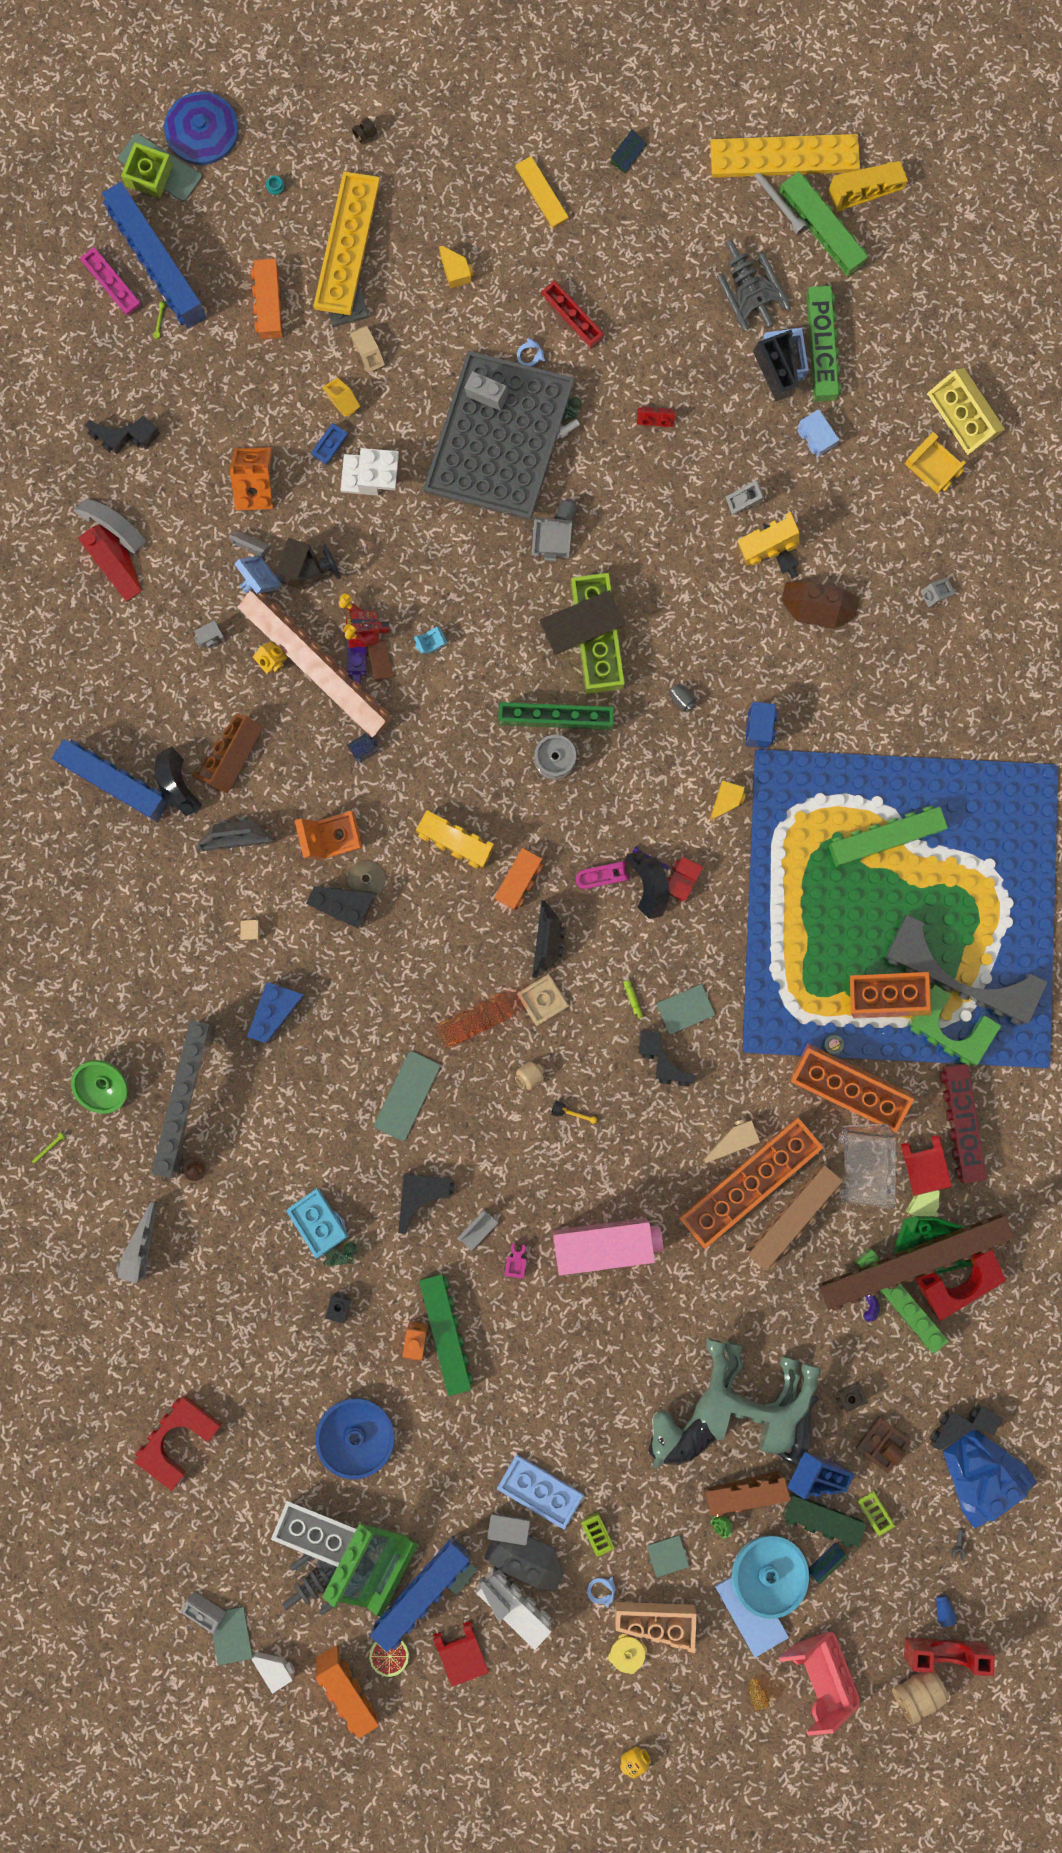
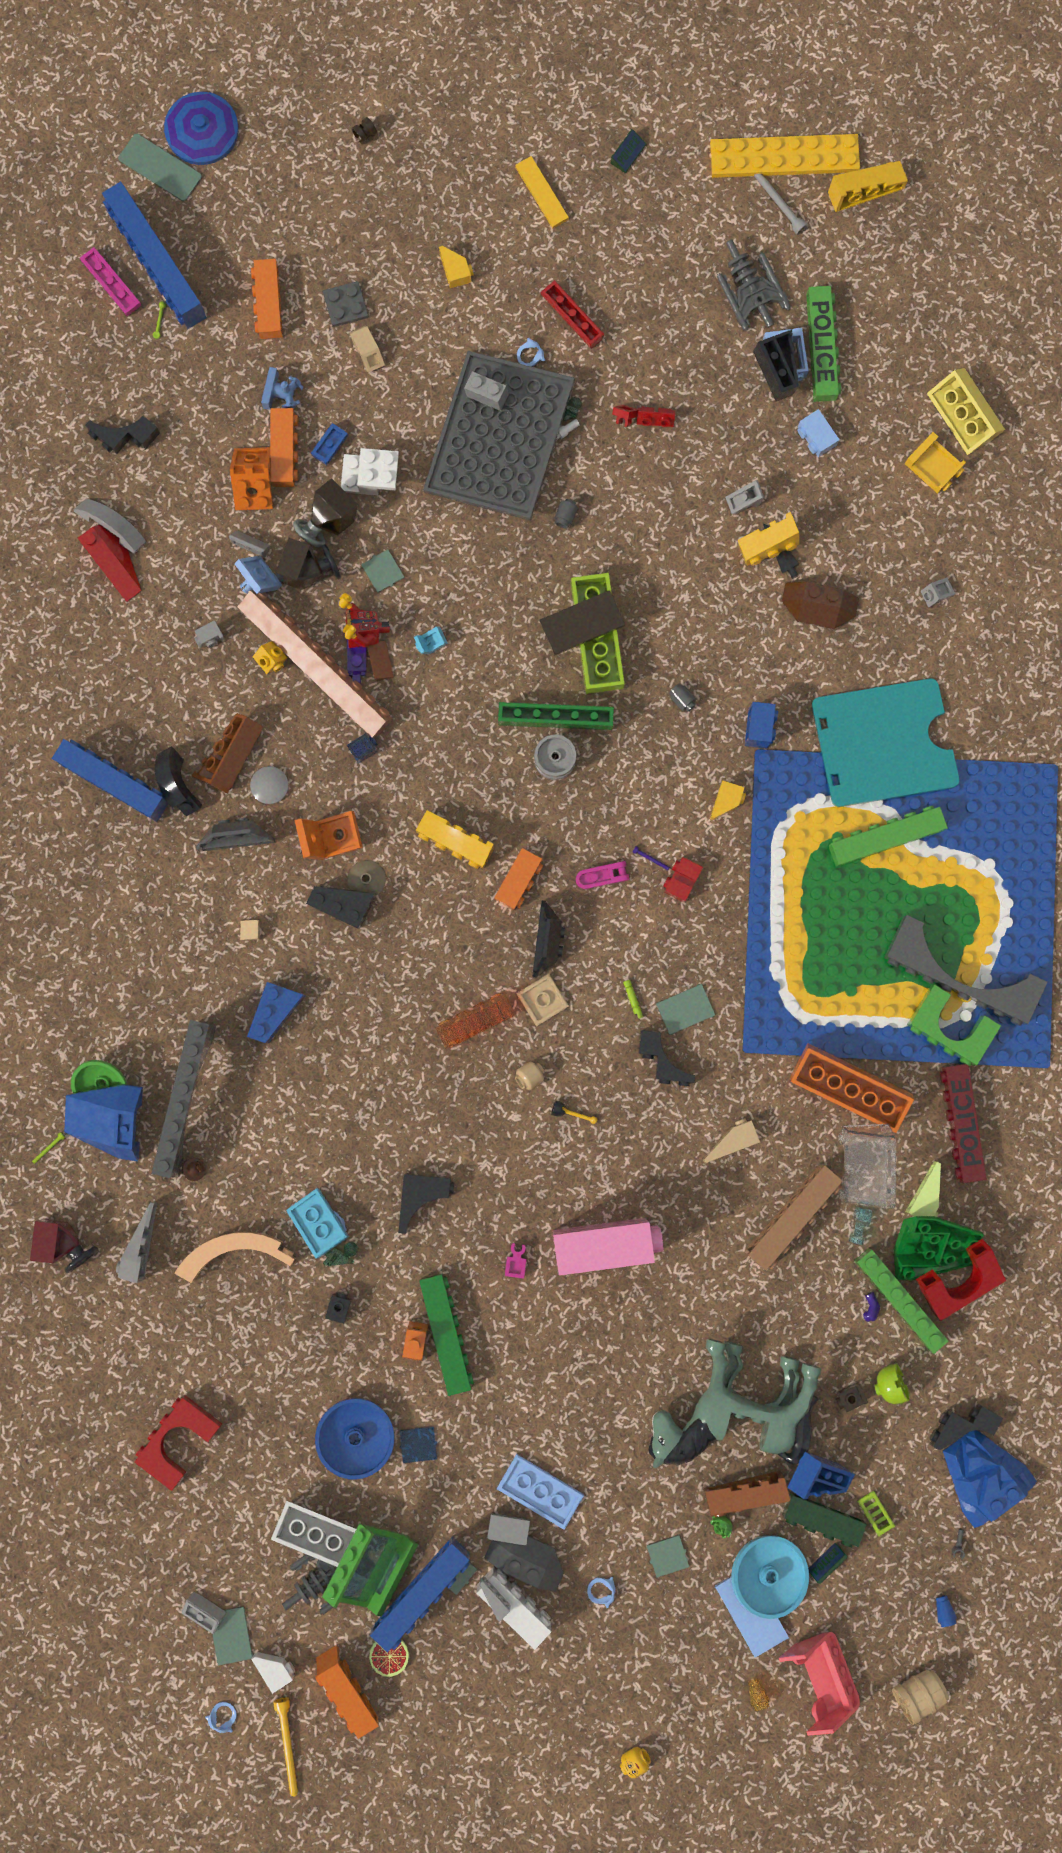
lime brick [121,142,173,199] -> none
teal plate [266,175,285,195] -> none
yellow plate [313,171,380,315] -> none
yellow slope [322,377,360,417] -> none
sand green piece [374,1051,440,1141] -> none
red flag [433,1620,489,1687] -> none
light grey panel [457,1209,498,1251] -> none
light grey piece [531,517,572,562] -> none
lime slope [581,1512,615,1557] -> none
light yellow piece [608,1633,647,1674] -> none
light nougat wedge [615,1602,697,1653] -> none
black arch [625,851,669,919] -> none
orange brick [678,1117,824,1249] -> none
bright green brick [779,172,868,277] -> none
reddish brown brick [818,1213,1014,1311] -> none
sand green tile [824,1035,844,1055] -> none
orange brick [850,972,932,1018] -> none
reddish brown plate [855,1416,911,1473] -> none
red flag [901,1135,952,1196] -> none
red arch [904,1637,995,1676] -> none
none -> dark red piece [30,1219,98,1273]
none -> blue wedge [64,1084,143,1161]
none -> light nougat arch [174,1232,296,1283]
none -> light blue piece [205,1702,237,1733]
none -> light grey dish [250,766,288,804]
none -> medium blue piece [261,367,303,410]
none -> orange brick [270,408,299,487]
none -> yellow piece [273,1697,298,1797]
none -> dark brown piece [293,478,358,547]
none -> sand green piece [361,550,405,593]
none -> piece [399,1426,437,1463]
none -> red tile [612,404,639,427]
none -> teal door [812,678,959,807]
none -> clear light blue leg [849,1207,872,1245]
none -> lime cylinder [874,1363,910,1404]

